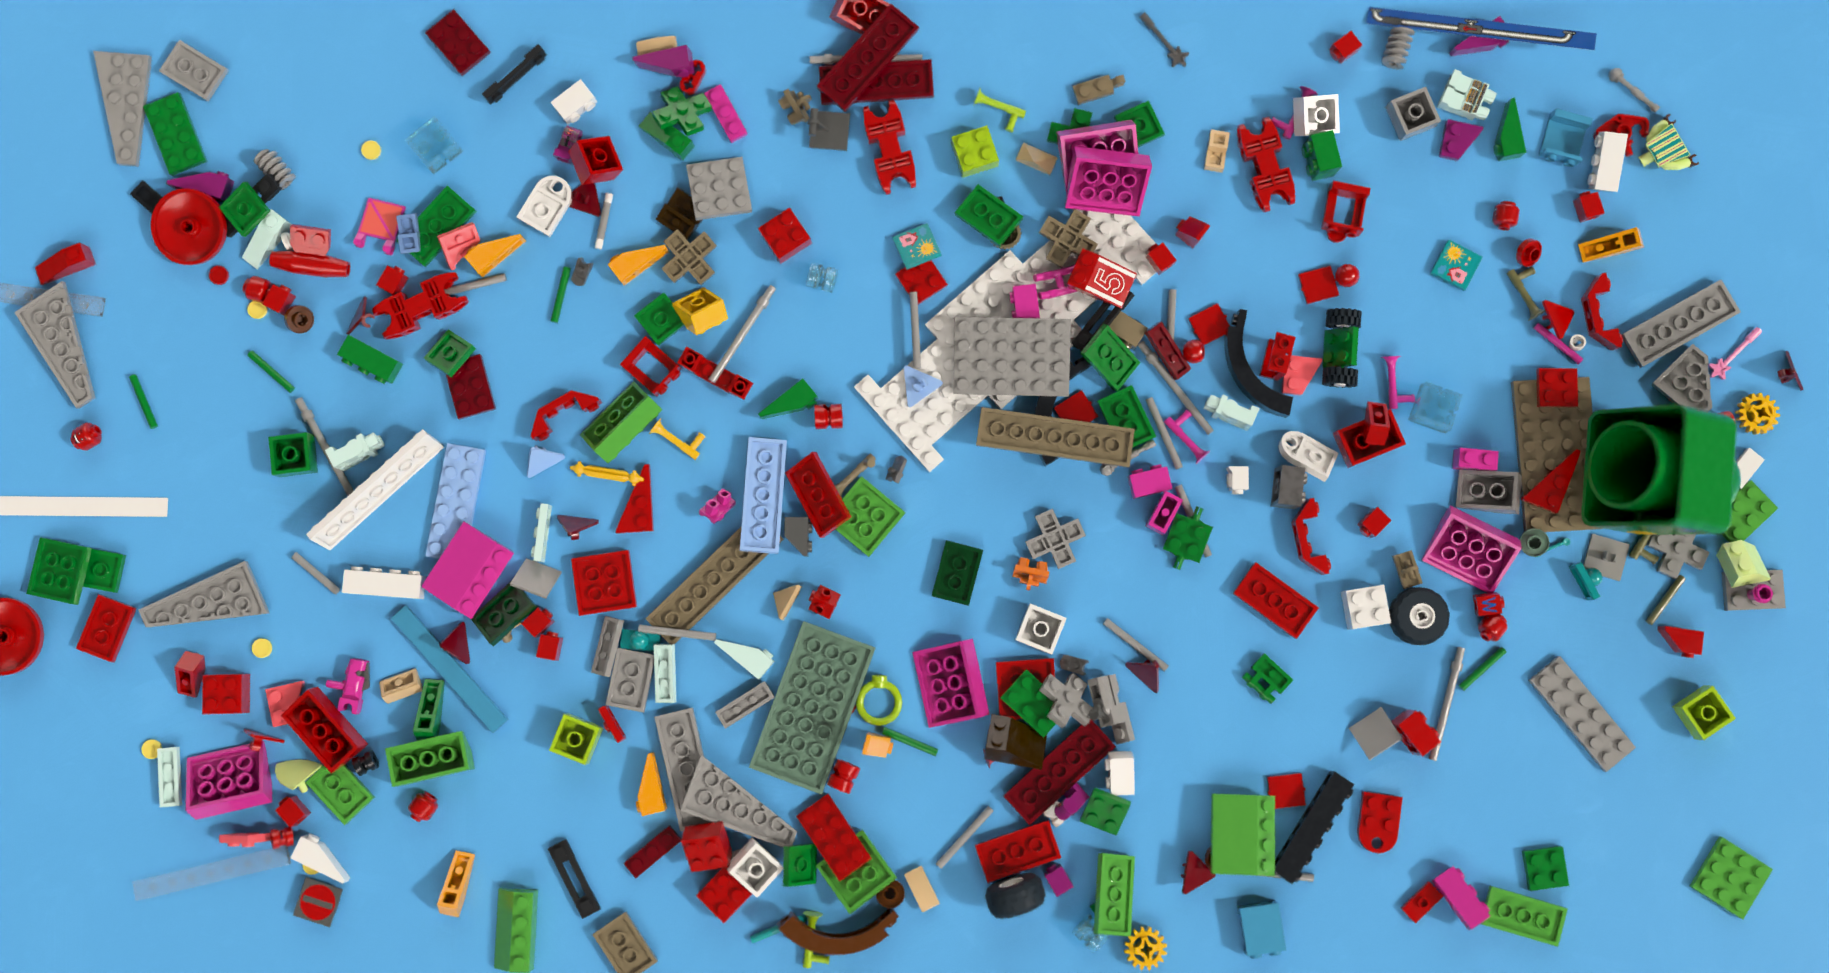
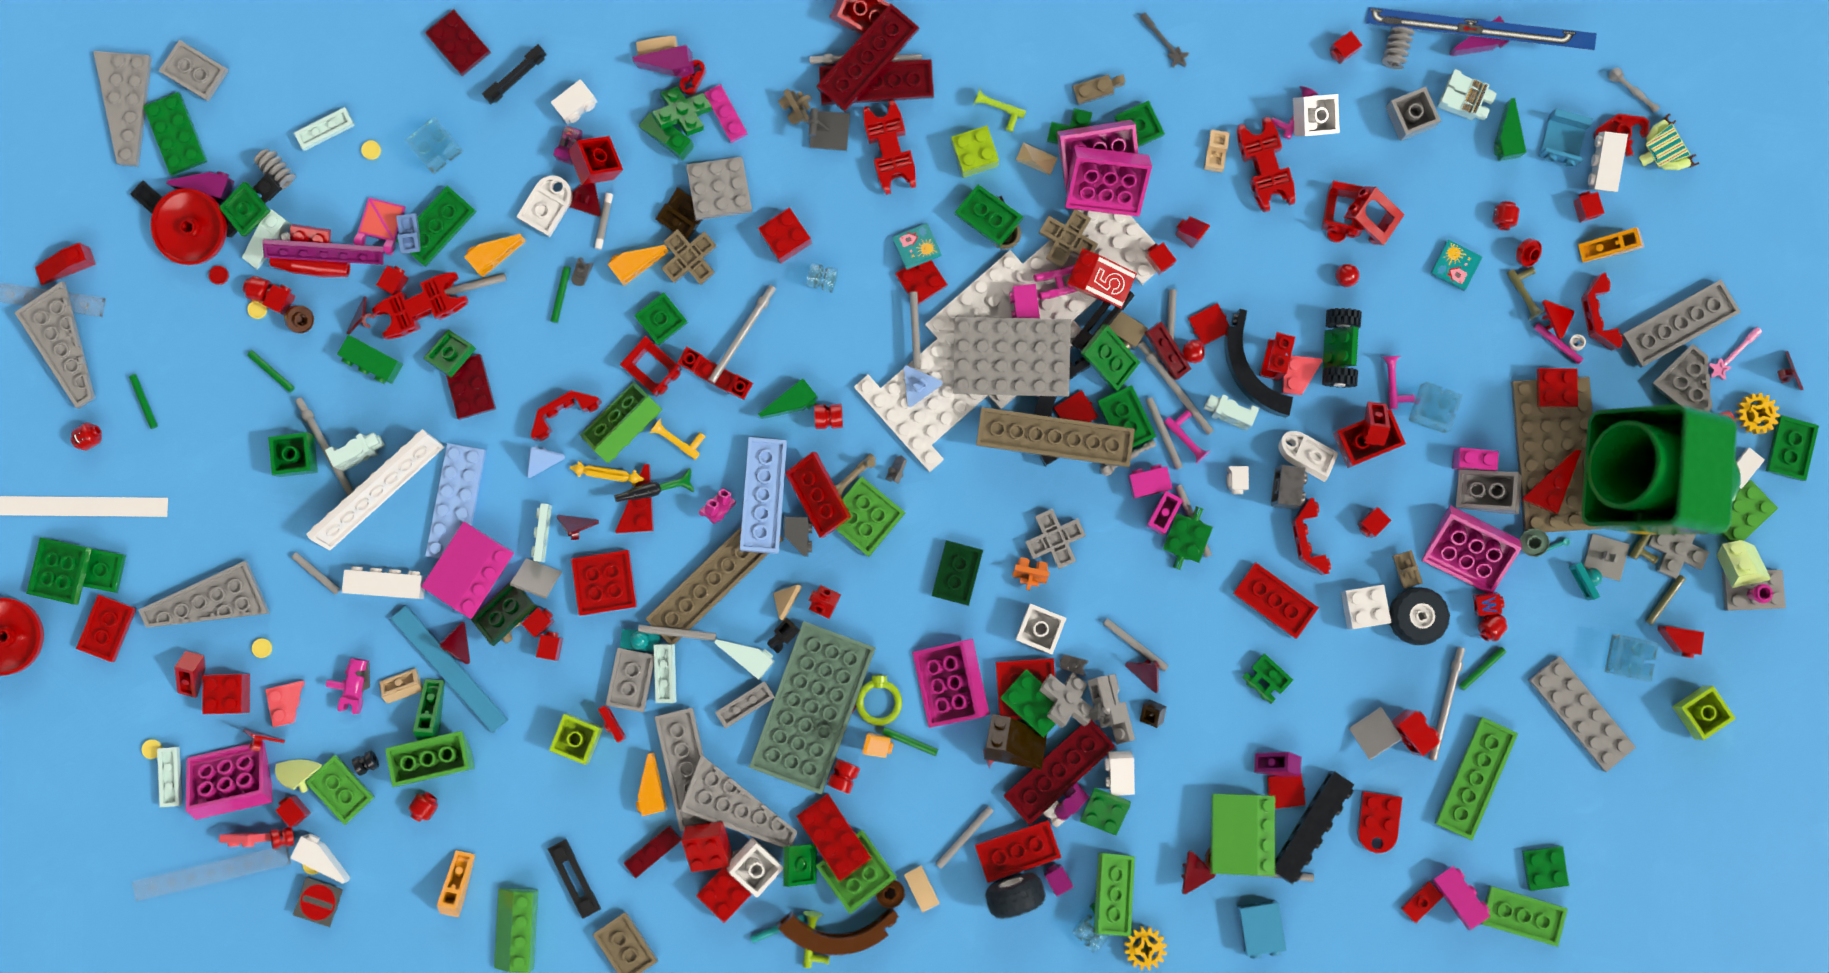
red slope [281,687,368,774] -> none
coral wing [437,222,480,271] -> none
light grey plate [591,616,624,677] -> none
yellow slope [672,287,728,335] -> none
red piece [1298,266,1339,304] -> none
green brick [1302,130,1342,181] -> none
magenta wing [1439,119,1484,161] -> none
bright green plate [1690,836,1773,919] -> none
none -> magenta tile [263,239,384,265]
none -> light aqua plate [294,107,355,151]
none -> black piece [614,468,694,502]
none -> black plate [767,618,800,653]
none -> dark brown slope [1140,700,1167,728]
none -> magenta slope [1254,752,1302,777]
none -> panel [1344,186,1405,245]
none -> bright green plate [1434,717,1518,840]
none -> clear light blue piece [1605,634,1659,681]
none -> green plate [1765,415,1819,481]

